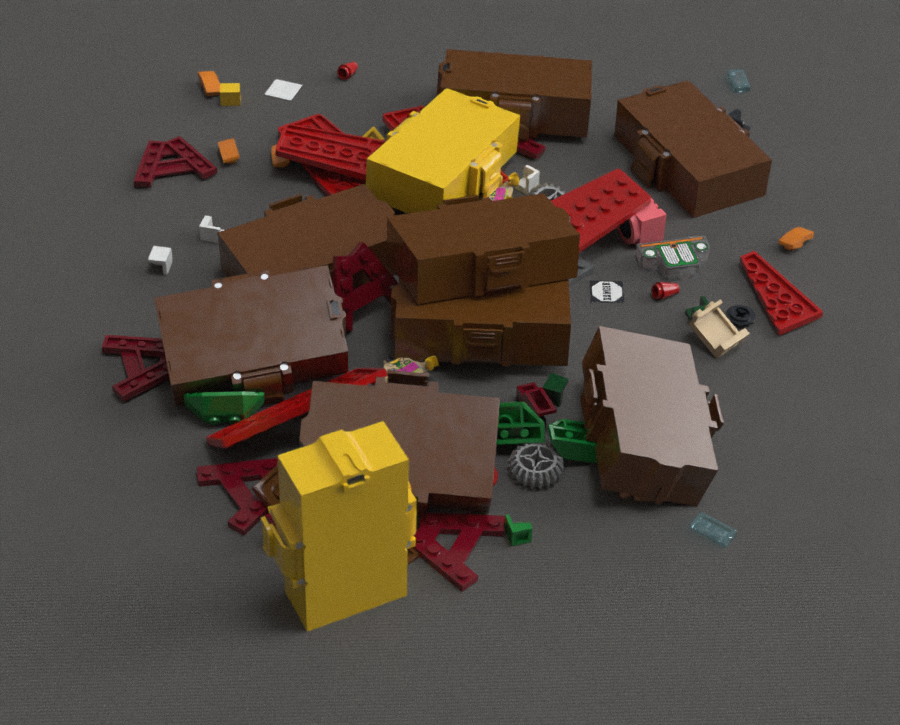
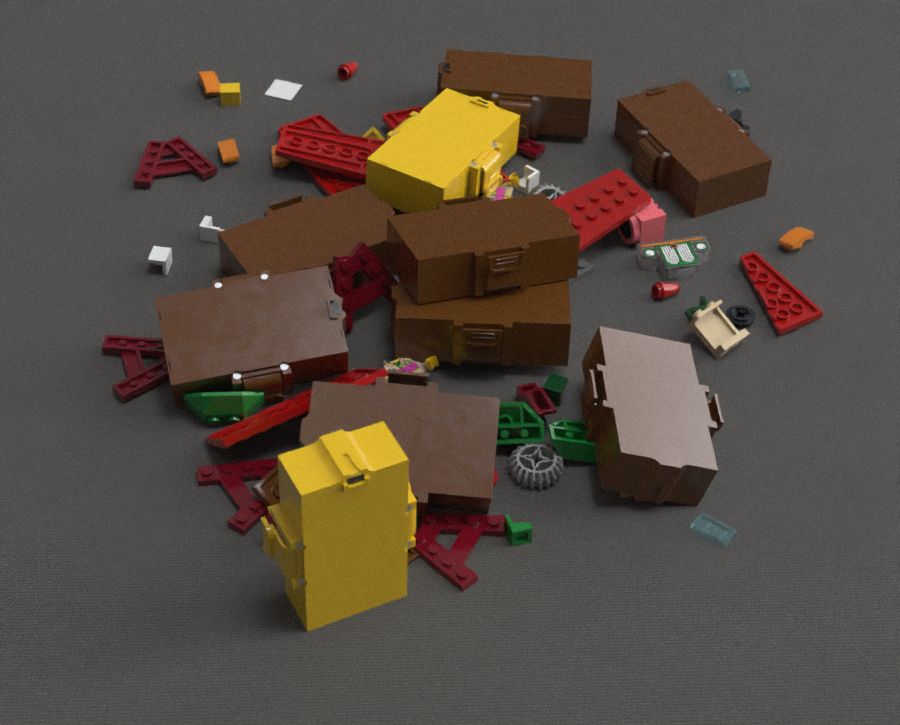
sticker [590,280,624,303] -> none

